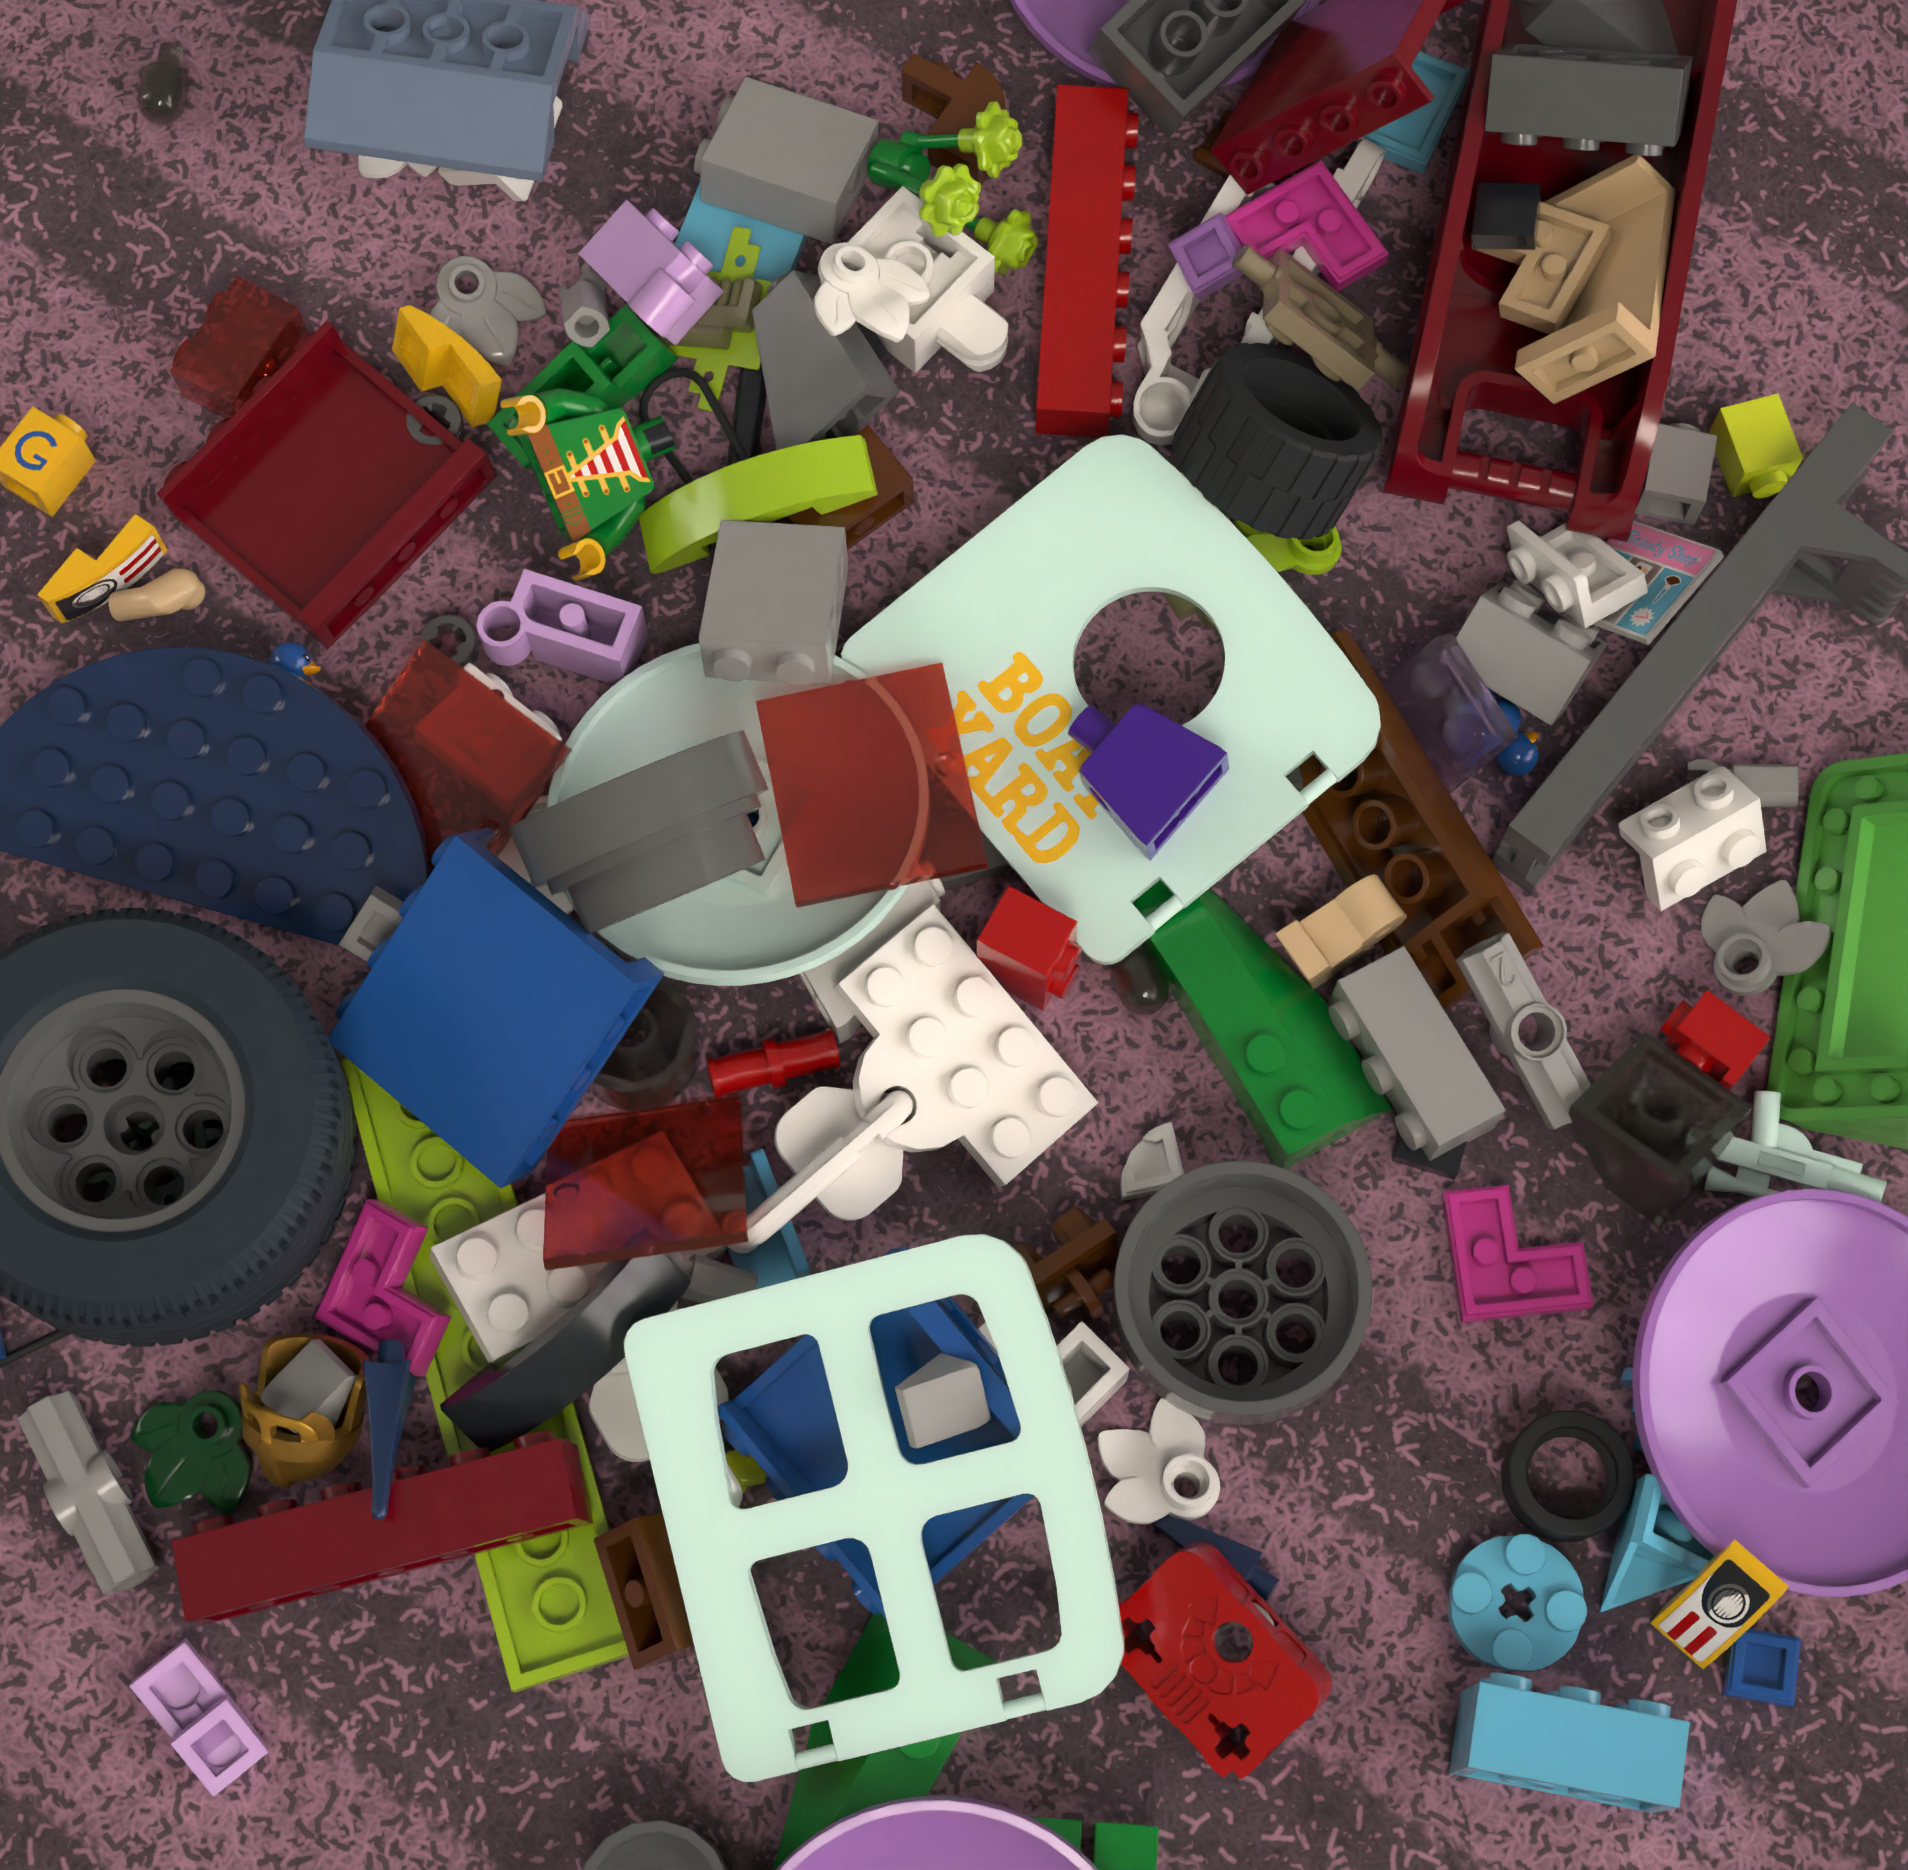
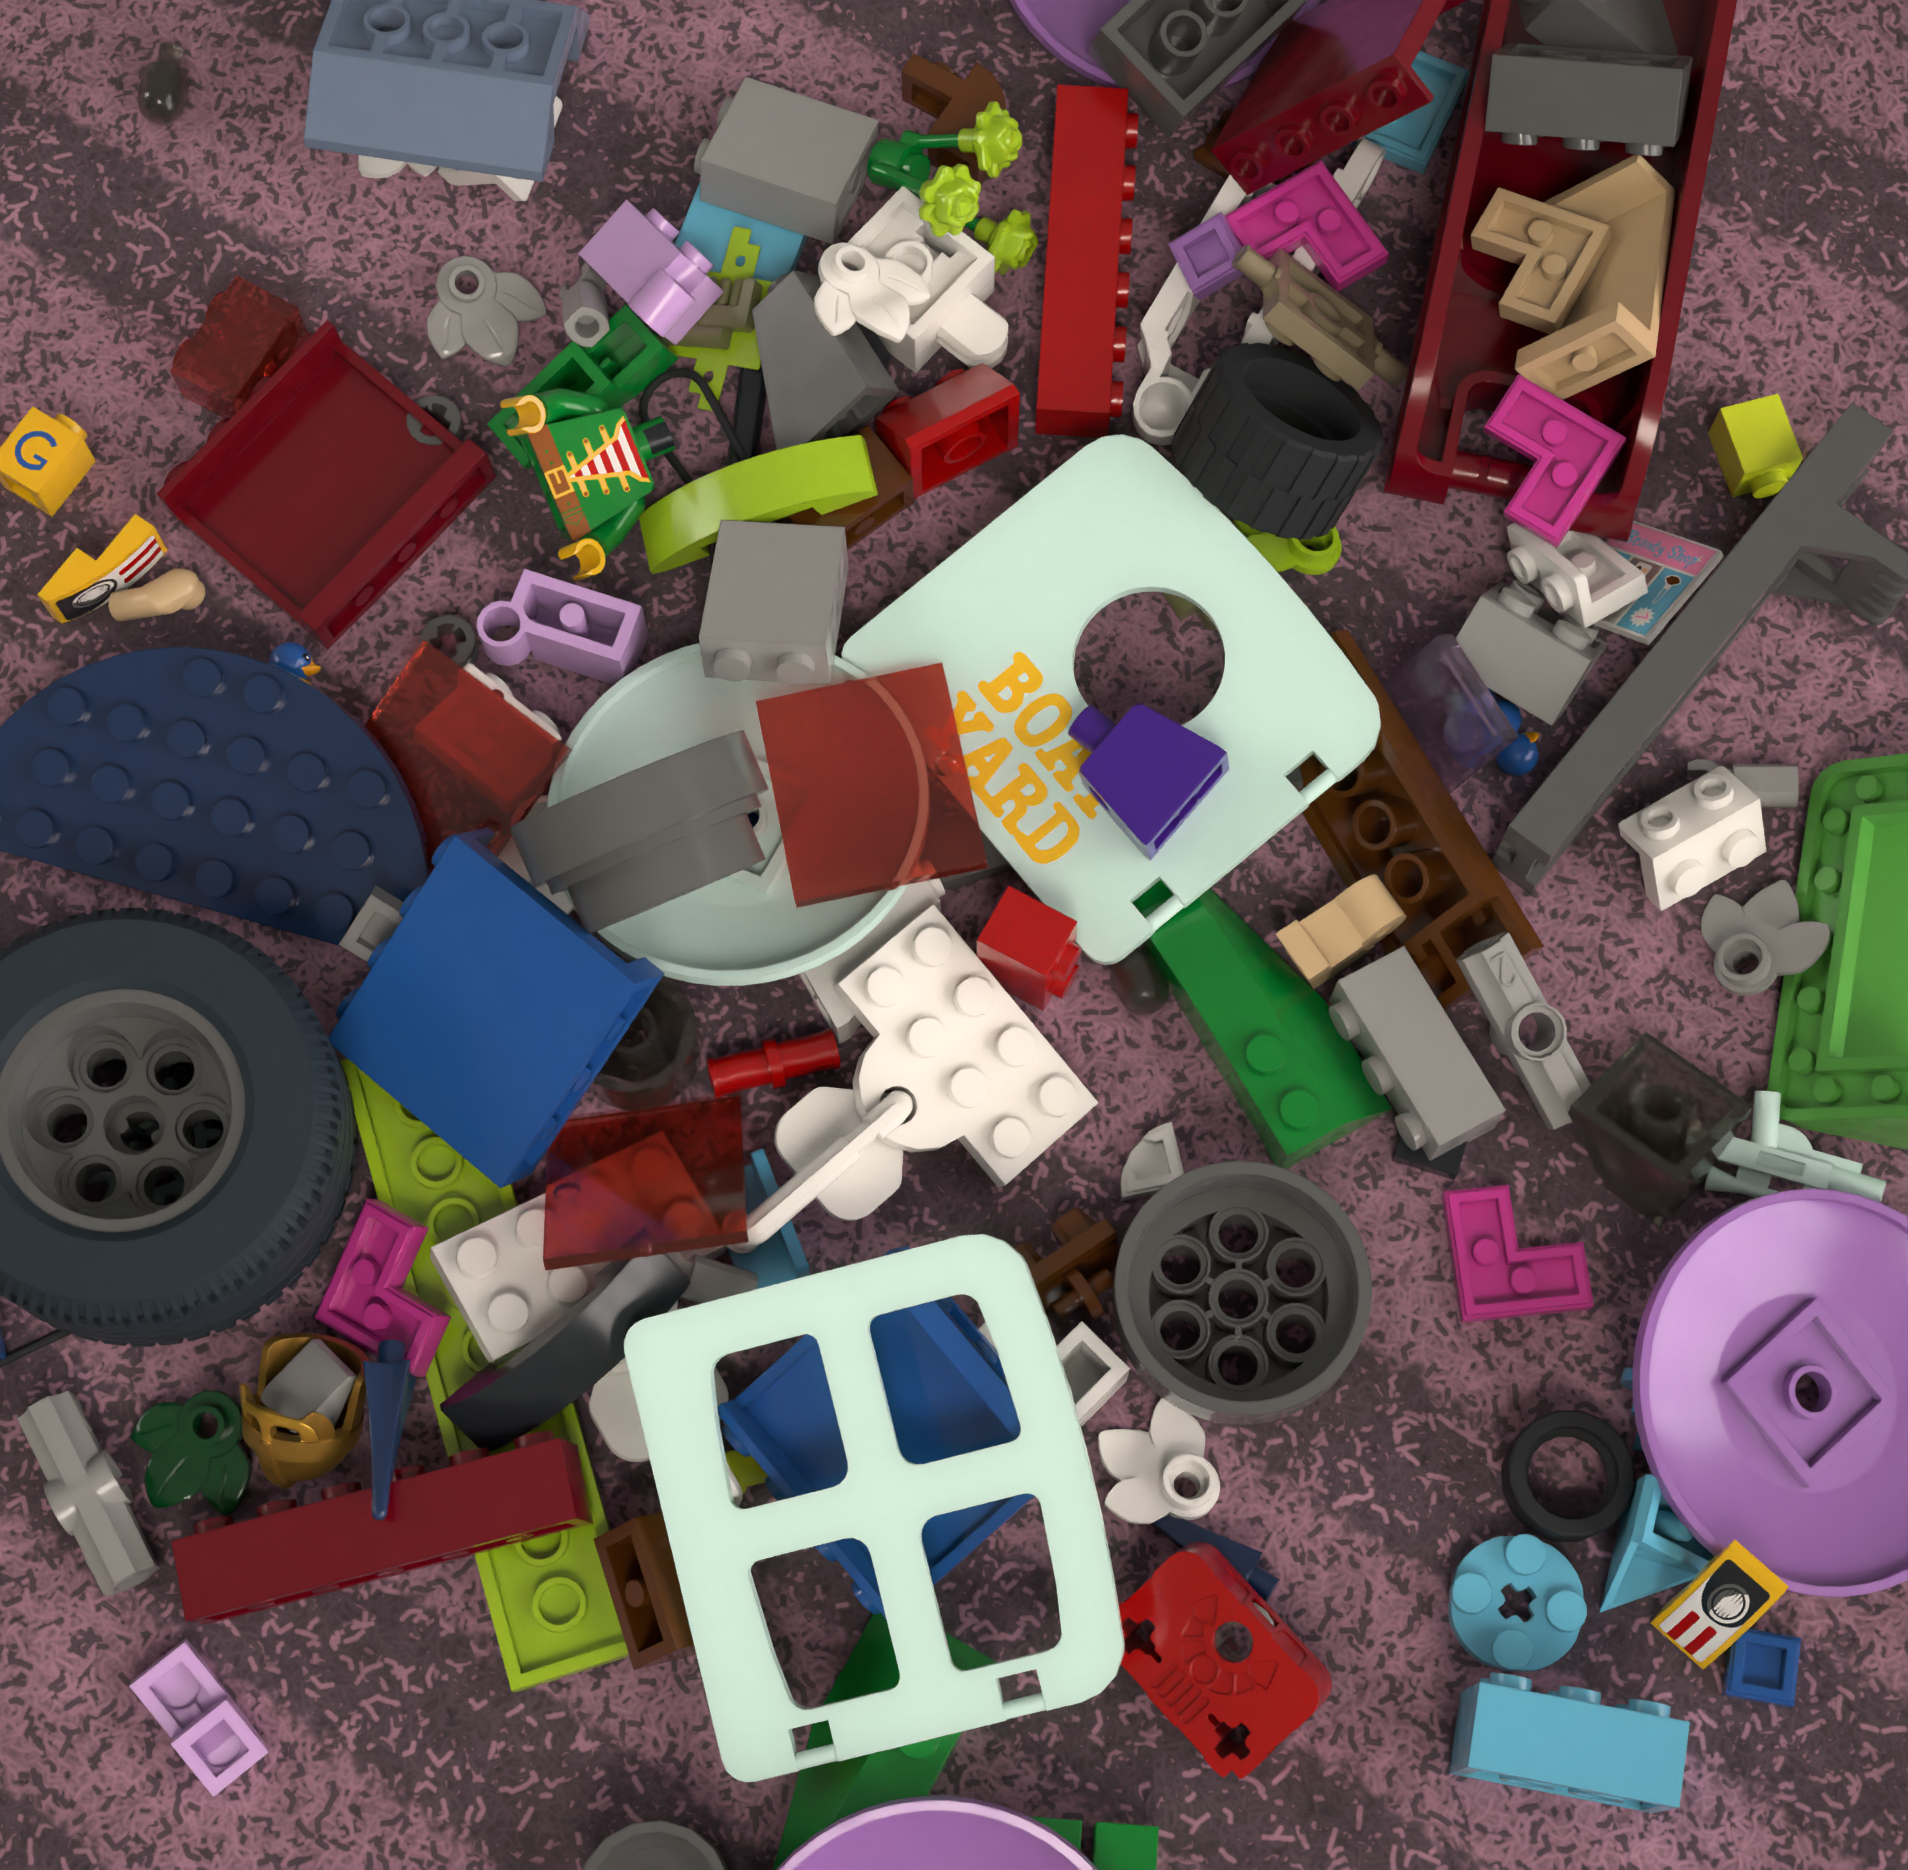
yellow slope [392,305,502,428] -> none
light grey slope [895,1353,991,1449] -> none
black tile [1472,183,1541,250] -> none
light grey brick [1635,423,1718,525] -> none
red brick [1659,990,1771,1102] -> none
none -> red slope [876,363,1020,499]
none -> dark pink tile [1484,374,1626,548]

